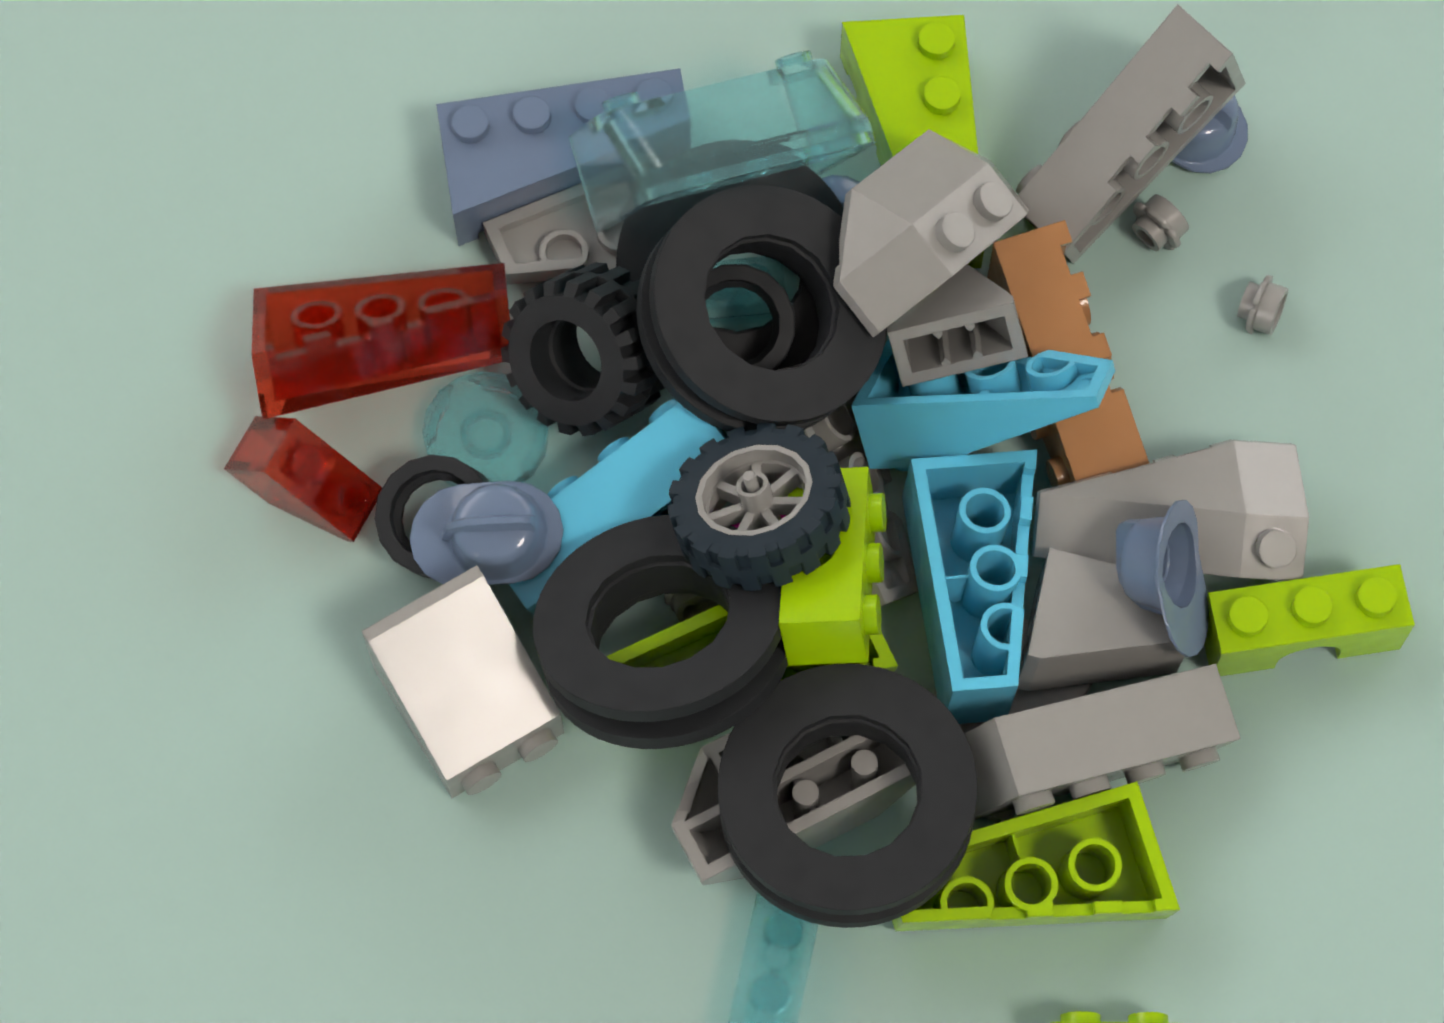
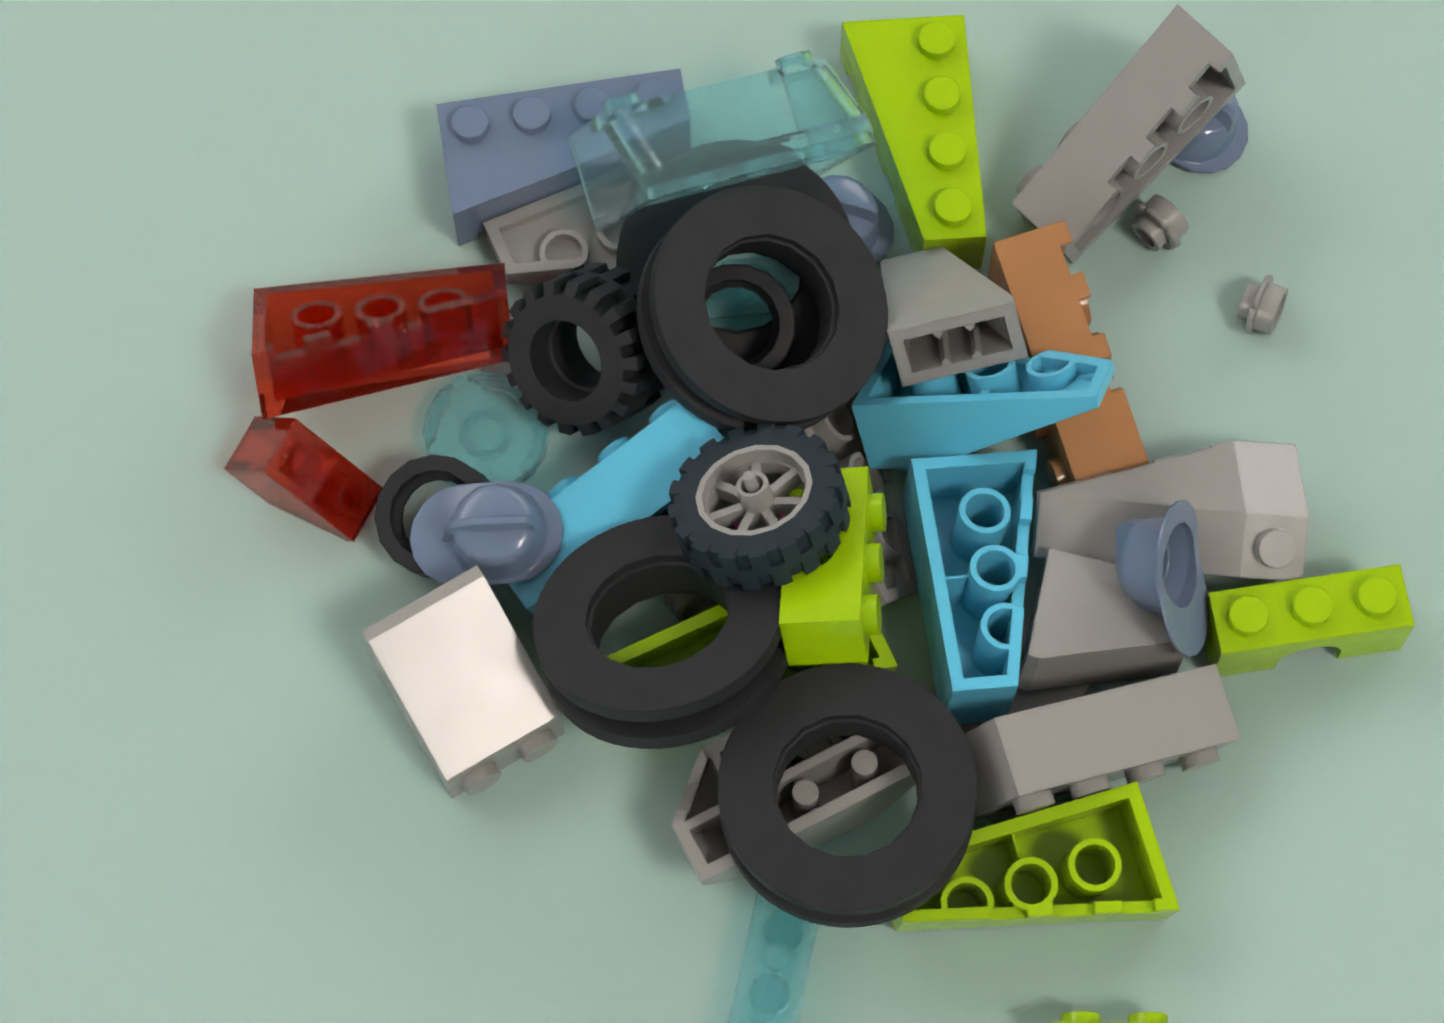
light grey wedge [833,129,1029,337] -> none

